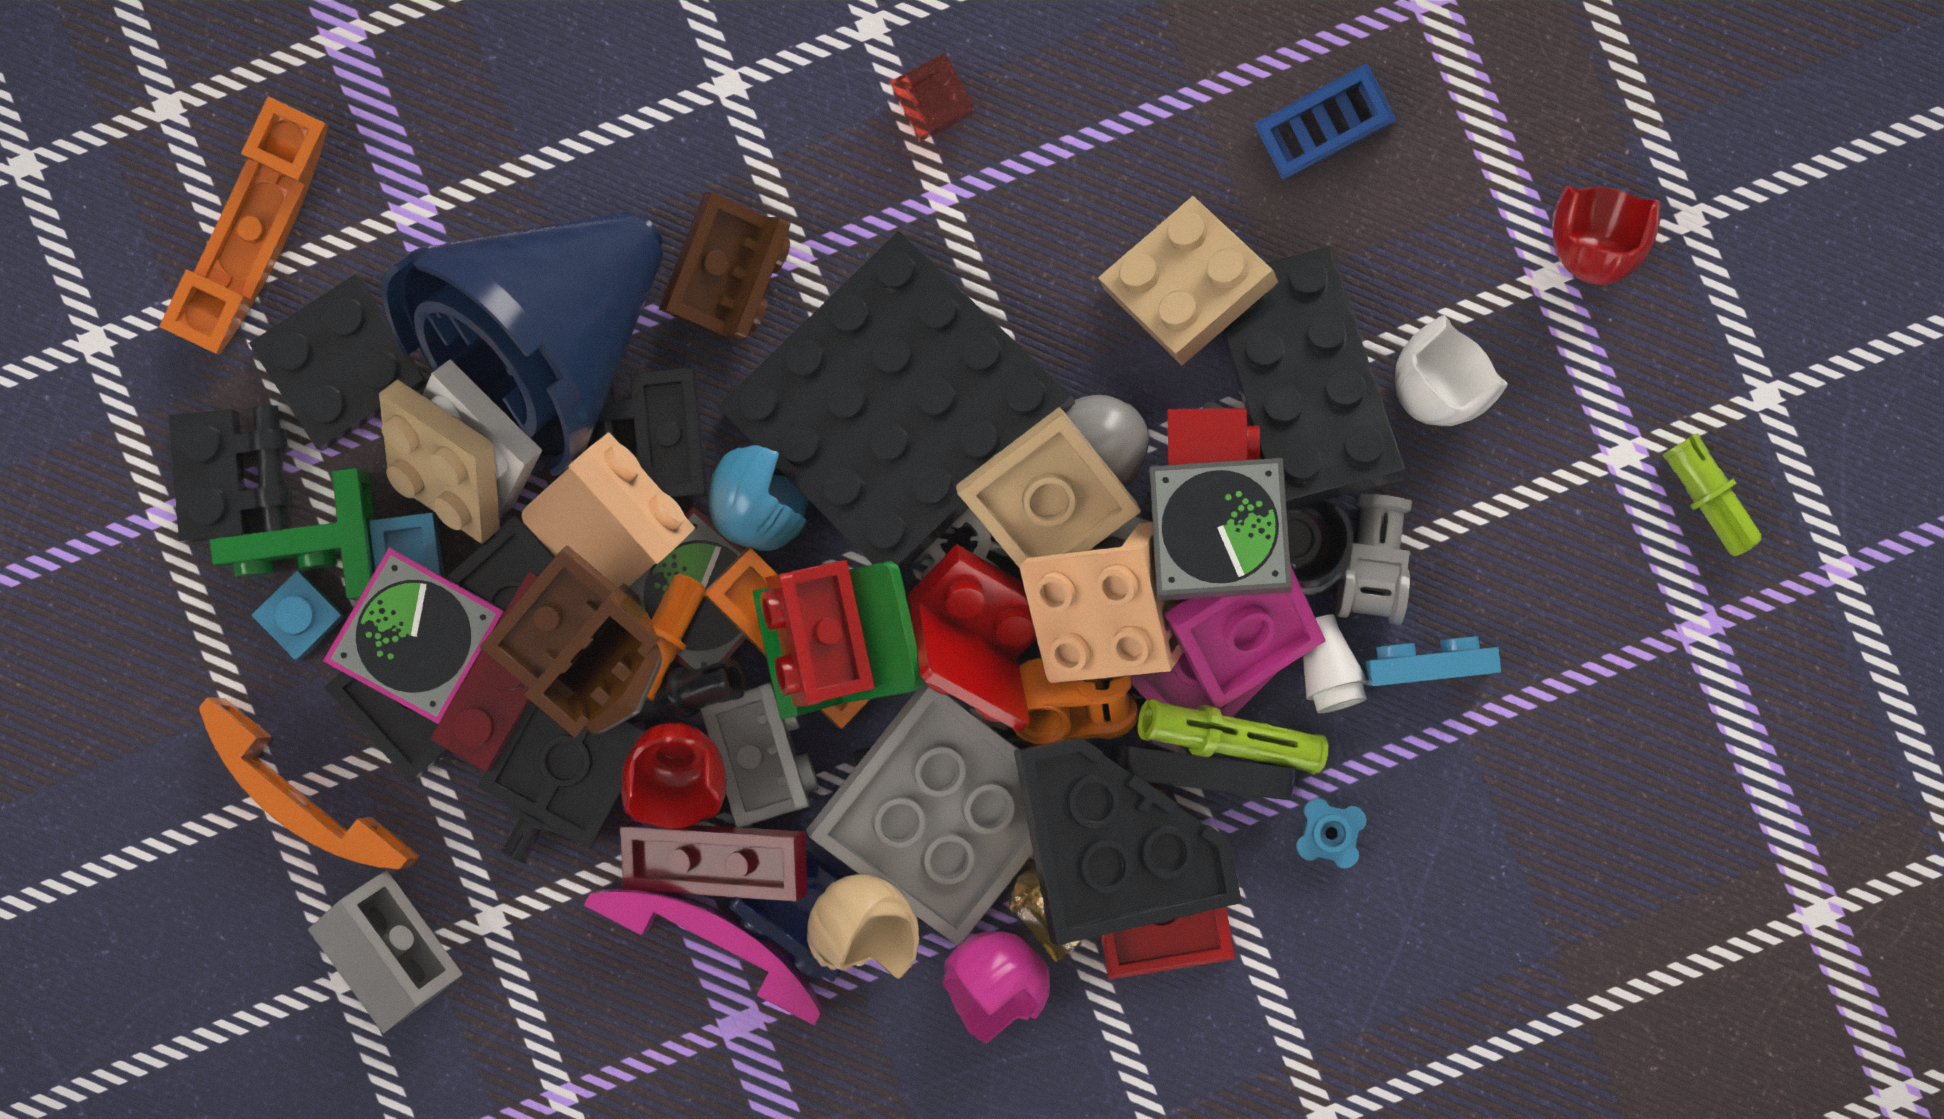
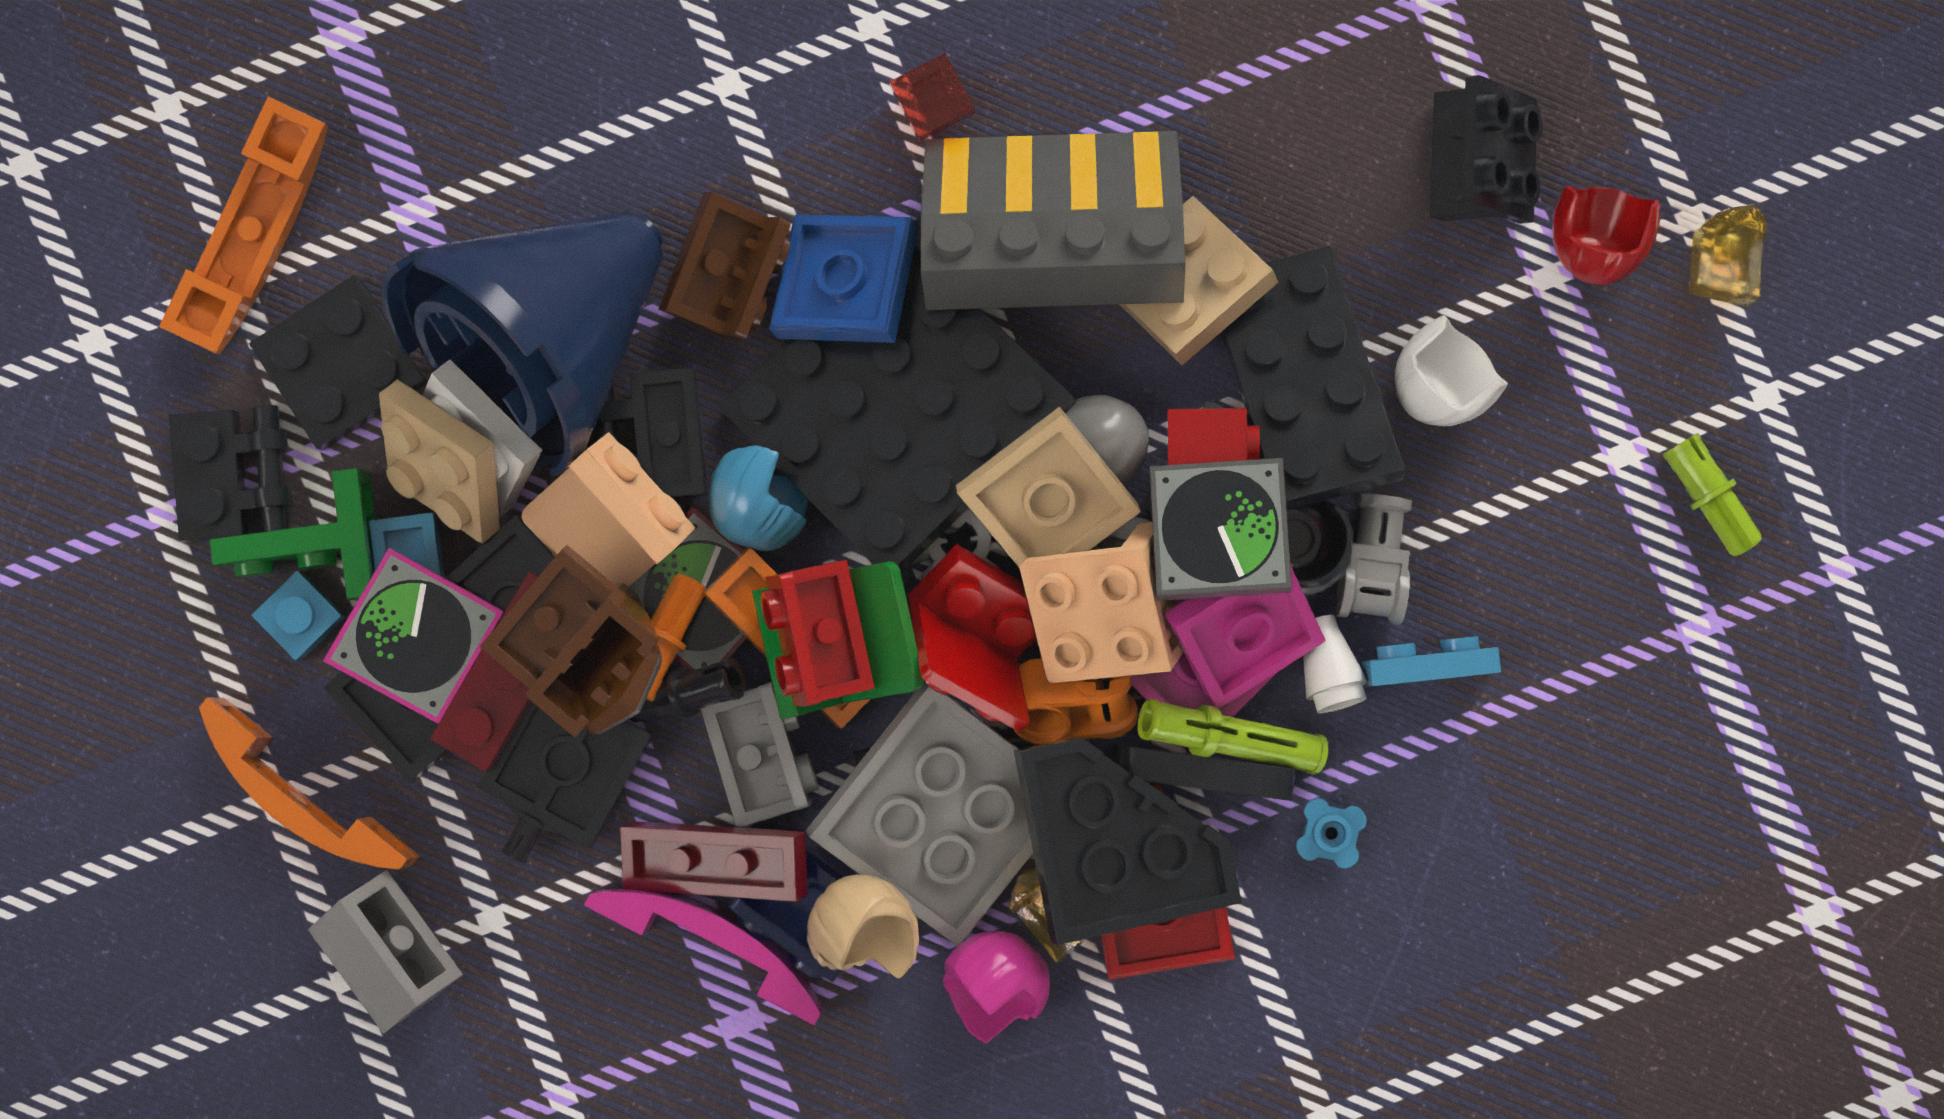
red hair [621,722,727,829] -> none
blue slope [1254,63,1398,180] -> none
none -> blue tile [769,215,919,343]
none -> dark grey slope [921,131,1185,310]
none -> black bracket [1430,75,1542,224]
none -> clear yellow plate [1689,205,1767,308]

